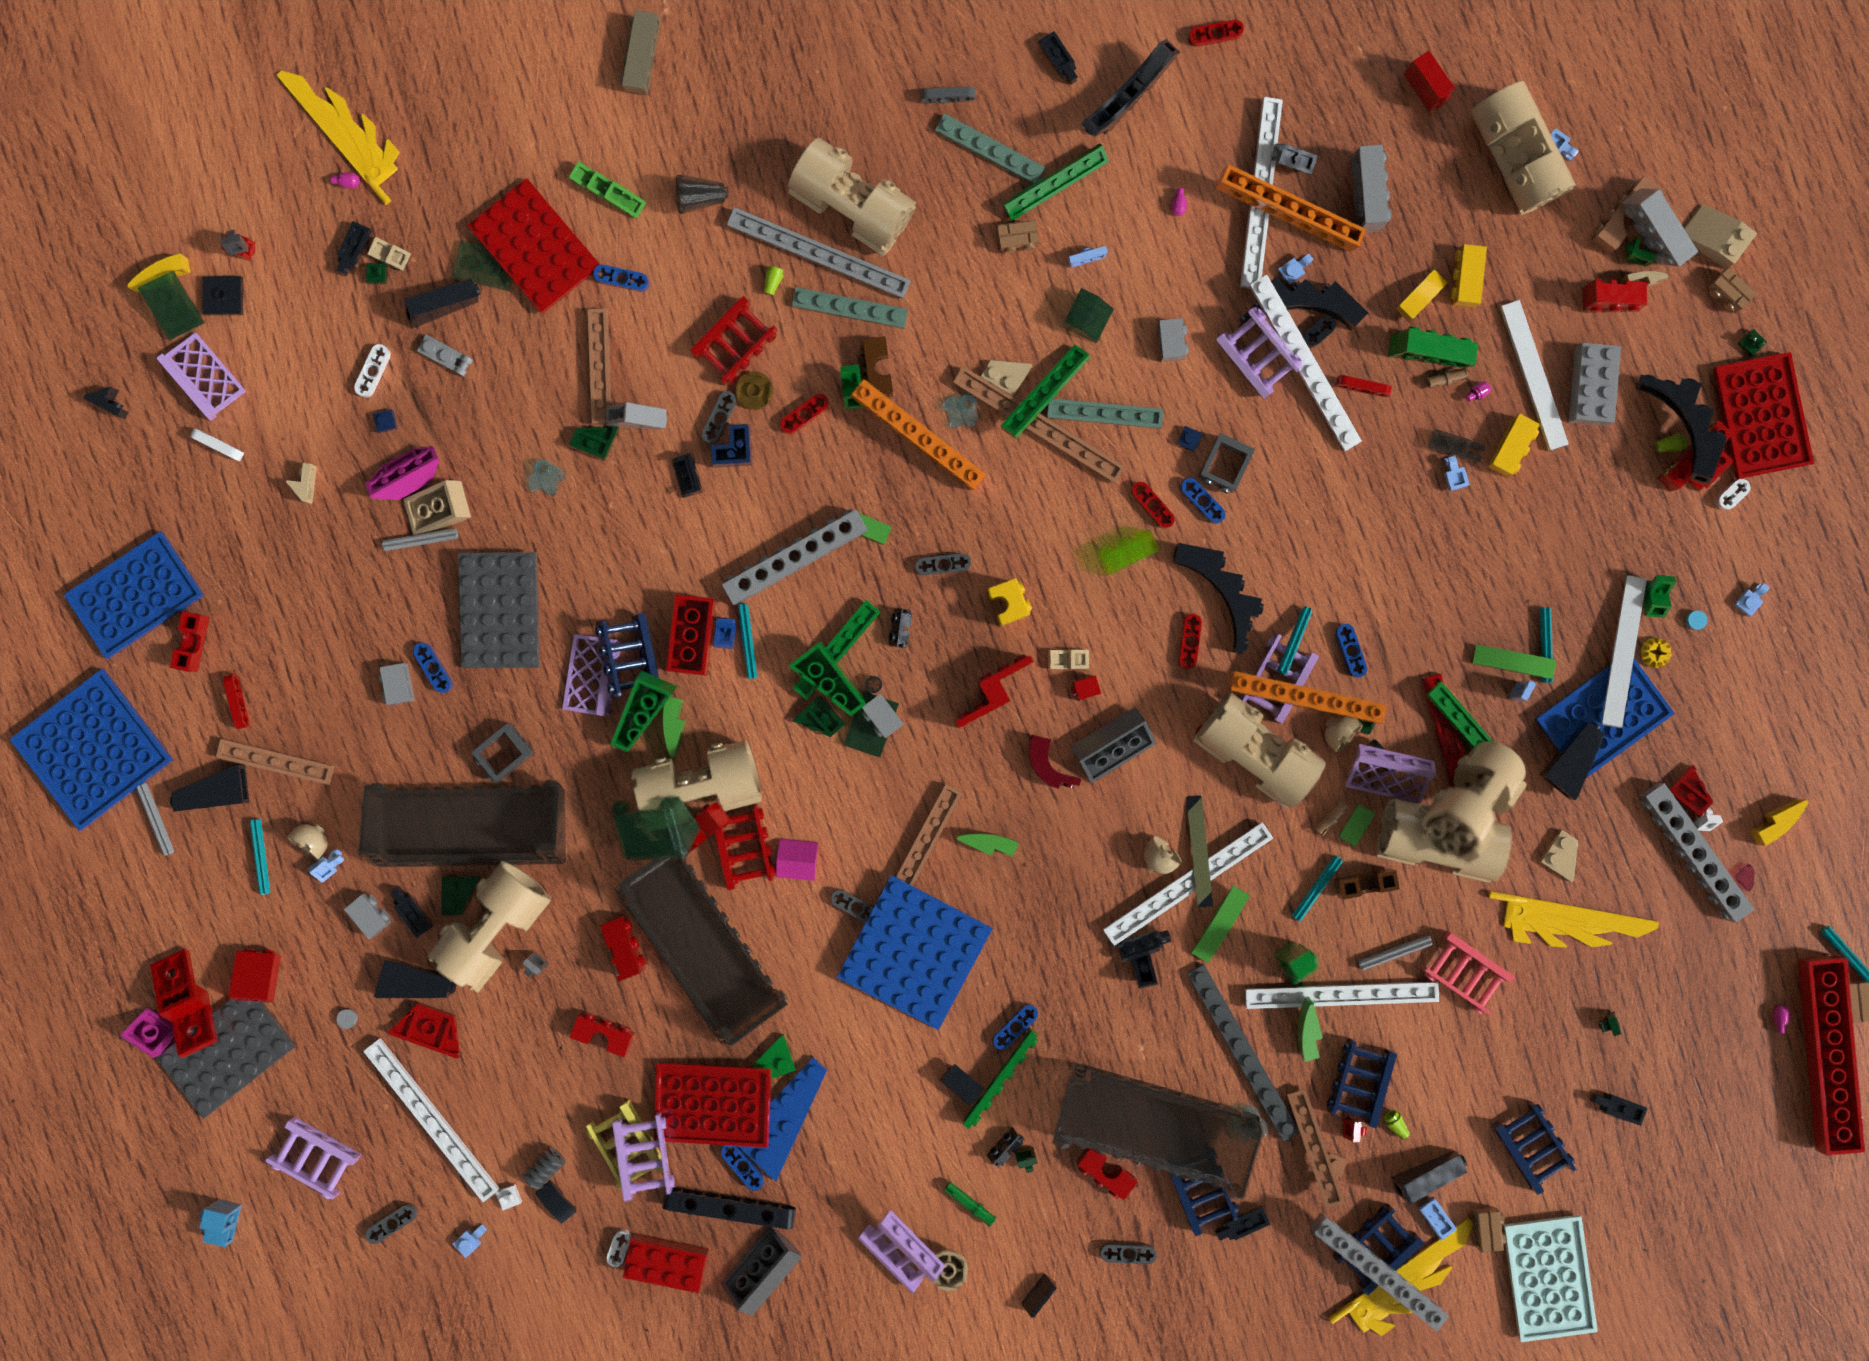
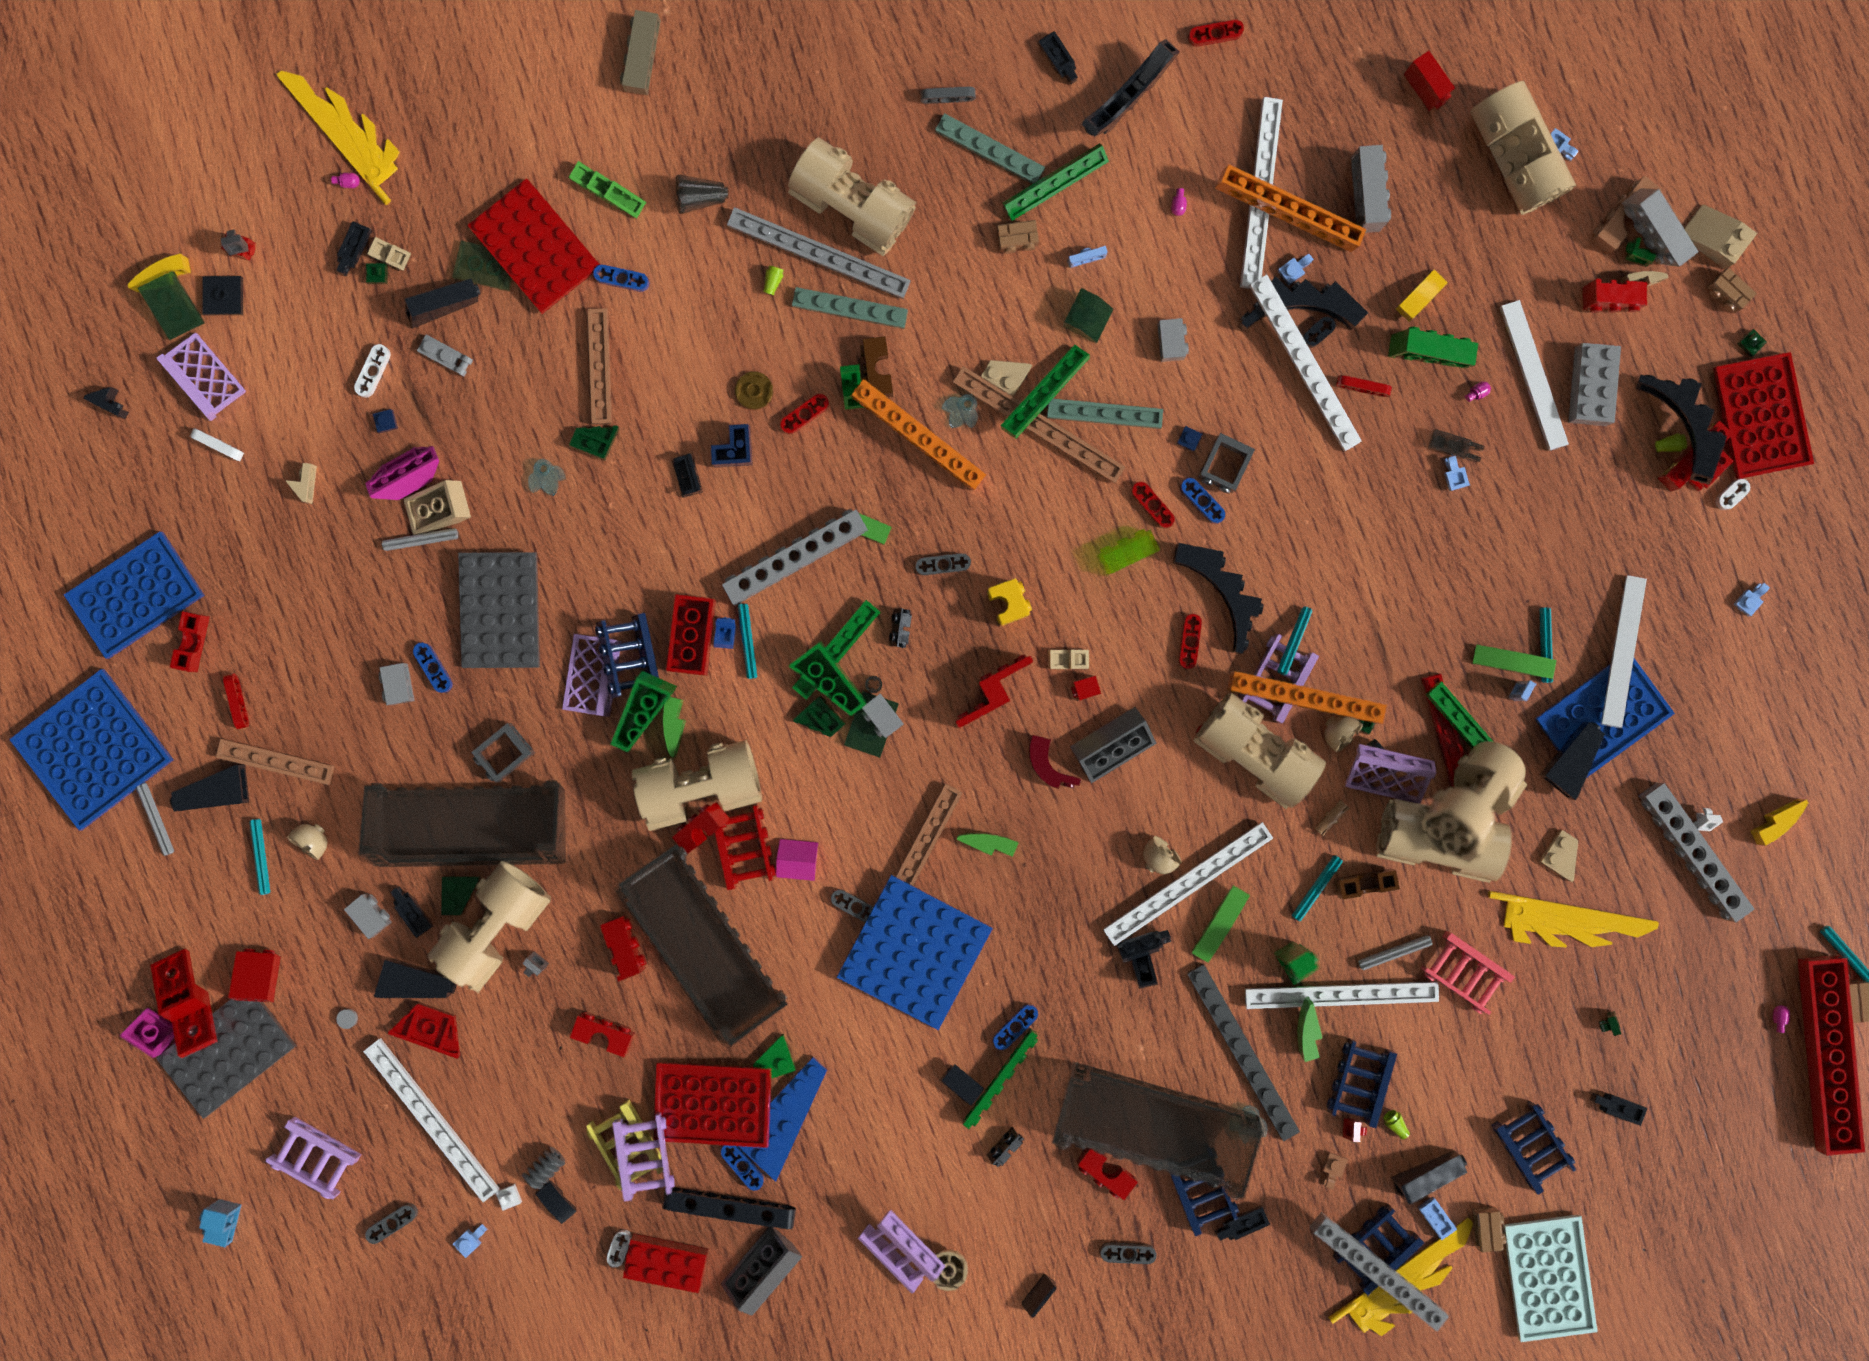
light blue plate [308,849,344,883] -> none
light grey slope [606,402,667,430] -> none
clear green windscreen [611,796,700,861] -> none
red fence [690,296,778,385] -> none
dark grey beam [702,391,737,444] -> none
green pin [944,1181,997,1227] -> none
dark green tile [1015,1147,1038,1173] -> none
olive sticker [1186,796,1213,908] -> none
lavender fence [1216,307,1304,399] -> none
black hinge [1272,144,1317,175] -> none
nougat plate [1287,1089,1345,1209] -> none
blue beam [1335,624,1367,677] -> none
bright green tile [1338,804,1375,846] -> none
medium nougat pin [1427,367,1468,389] -> none
yellow brick [1451,244,1487,308] -> none
yellow brick [1487,413,1540,477] -> none
yellow gear [1640,637,1672,668] -> none
green brick [1643,575,1676,618] -> none
red wing [1670,765,1713,818] -> none
medium azure tile [1686,611,1707,630] -> none
clear pink tile [1734,864,1755,892] -> none

